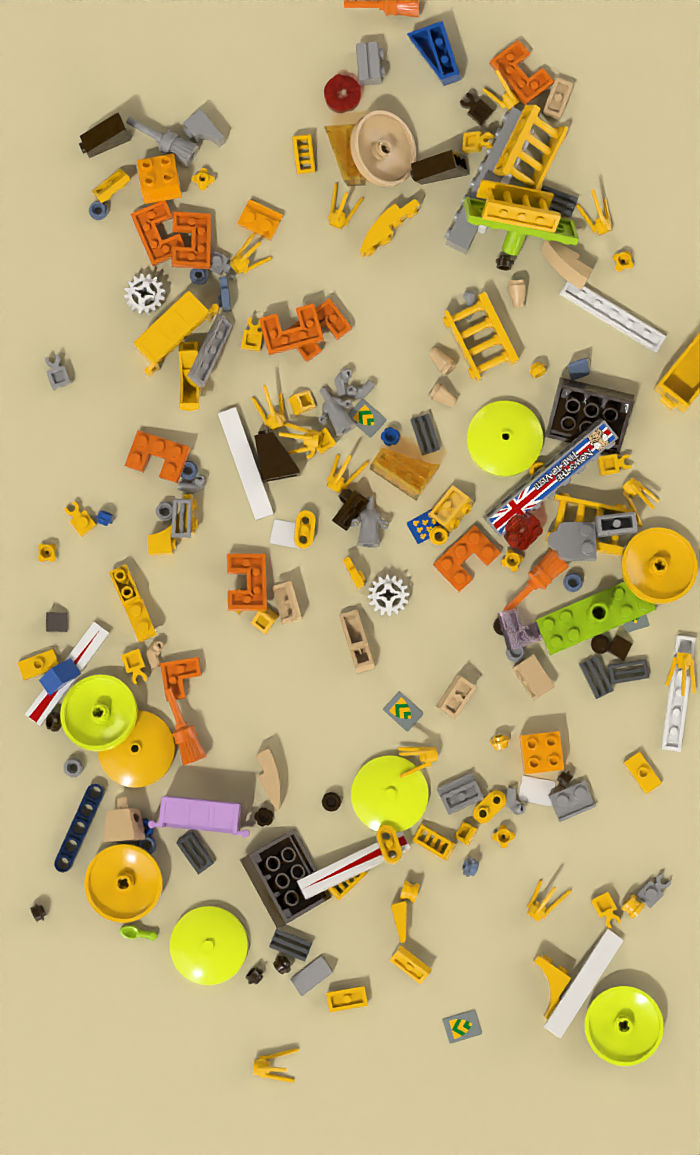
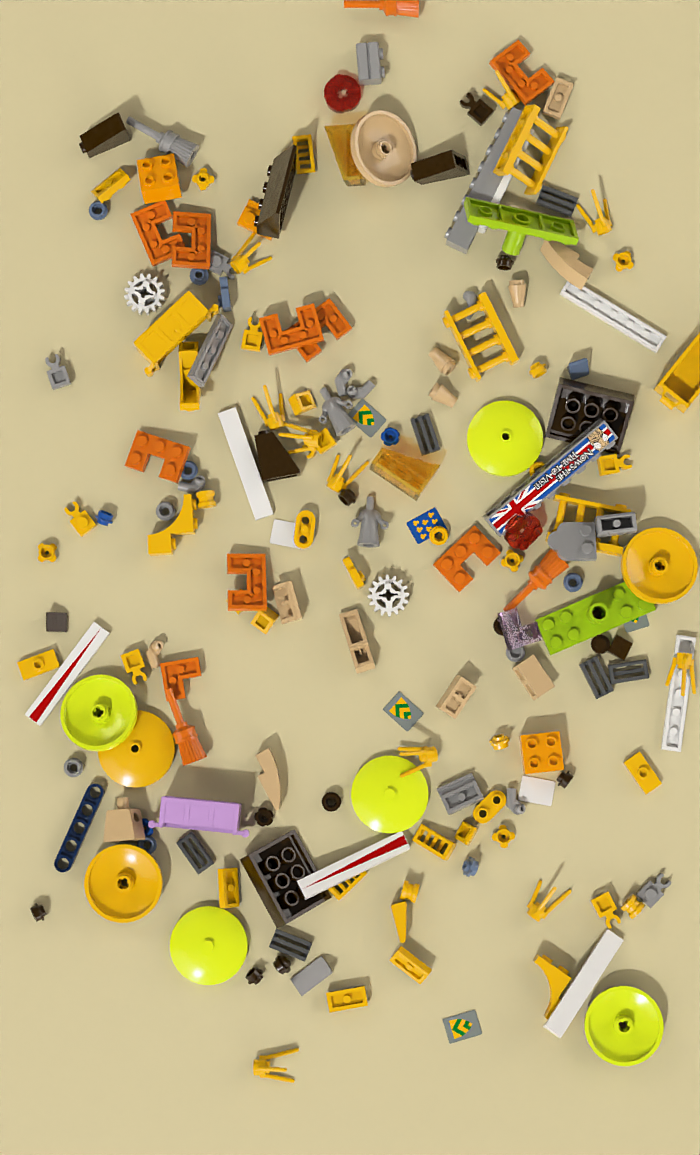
blue slope [39,658,82,696] -> none
dark brown plate [46,712,62,732] -> none
yellow slope [109,564,157,642] -> none
lime piece [120,925,158,941] -> none
light grey tile [171,499,193,538] -> none
light grey arch [183,109,225,147] -> none
yellow plant [328,183,363,229] -> none
dark brown tile [332,490,369,531] -> none
yellow slope [360,199,420,258] -> none
yellow plate [376,825,402,864] -> none
blue wedge [407,21,462,86] -> none
yellow bracket [428,485,474,533] -> none
yellow plate [461,131,495,154] -> none
yellow fence [476,179,561,233] -> none
light grey plate [549,781,595,822] -> none
yellow plant [622,477,659,527] -> none
none -> yellow wheel [196,490,217,509]
none -> yellow plate [218,868,240,908]
none -> dark brown slope [254,145,297,239]

